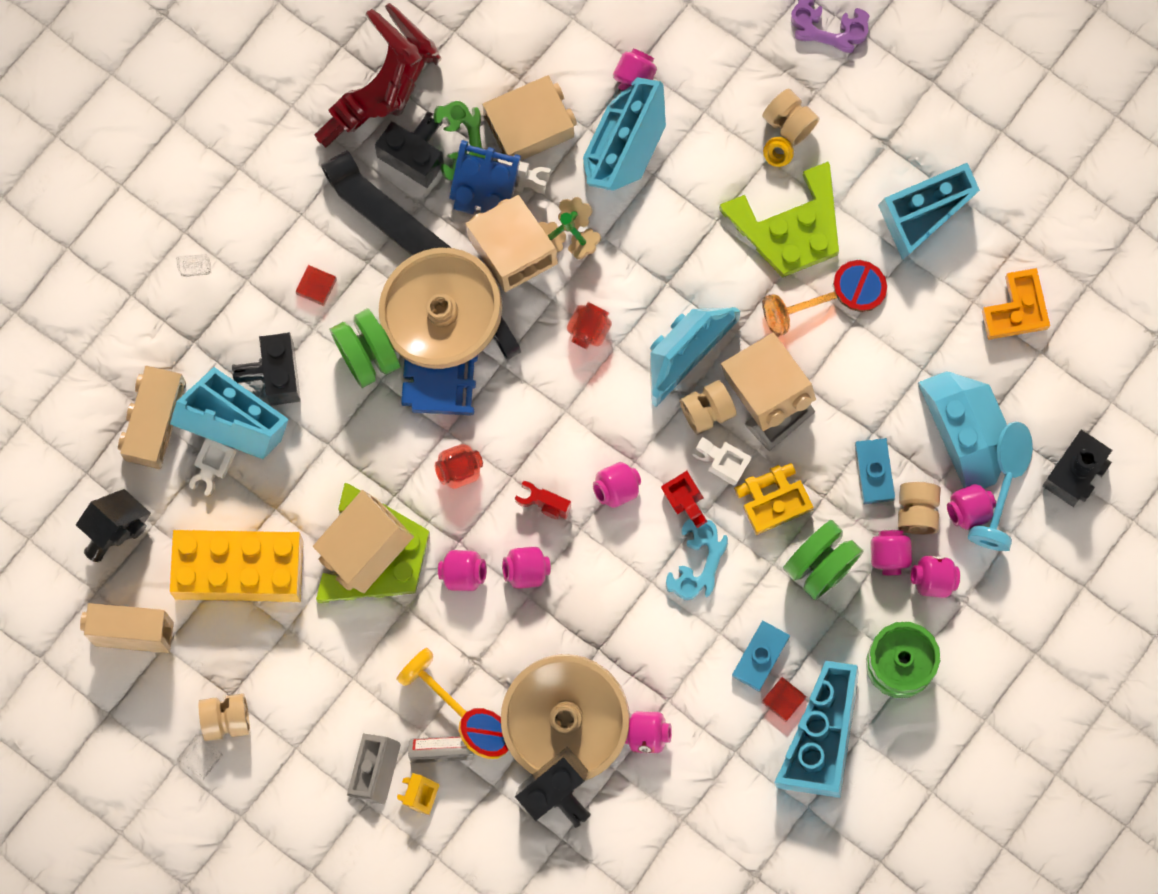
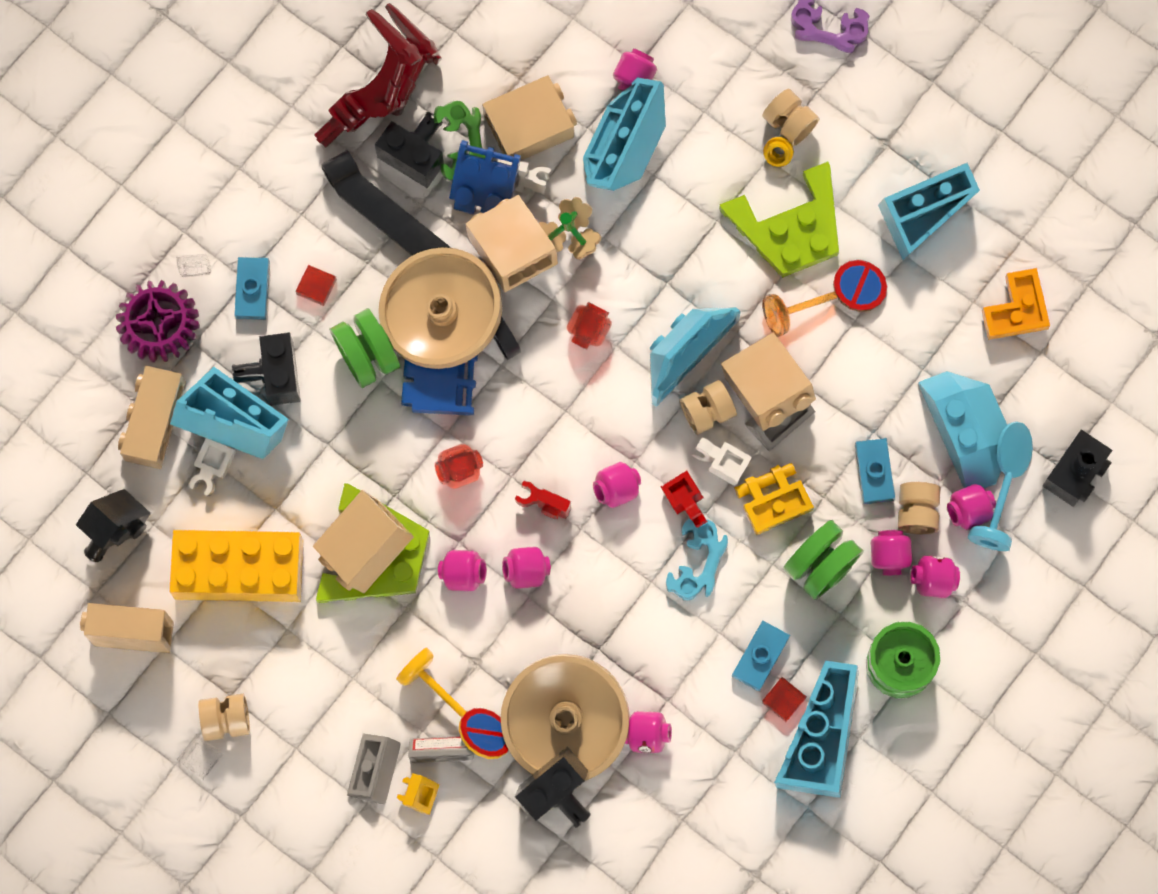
none -> magenta gear [116,280,200,363]
none -> dark azure plate [234,257,270,320]

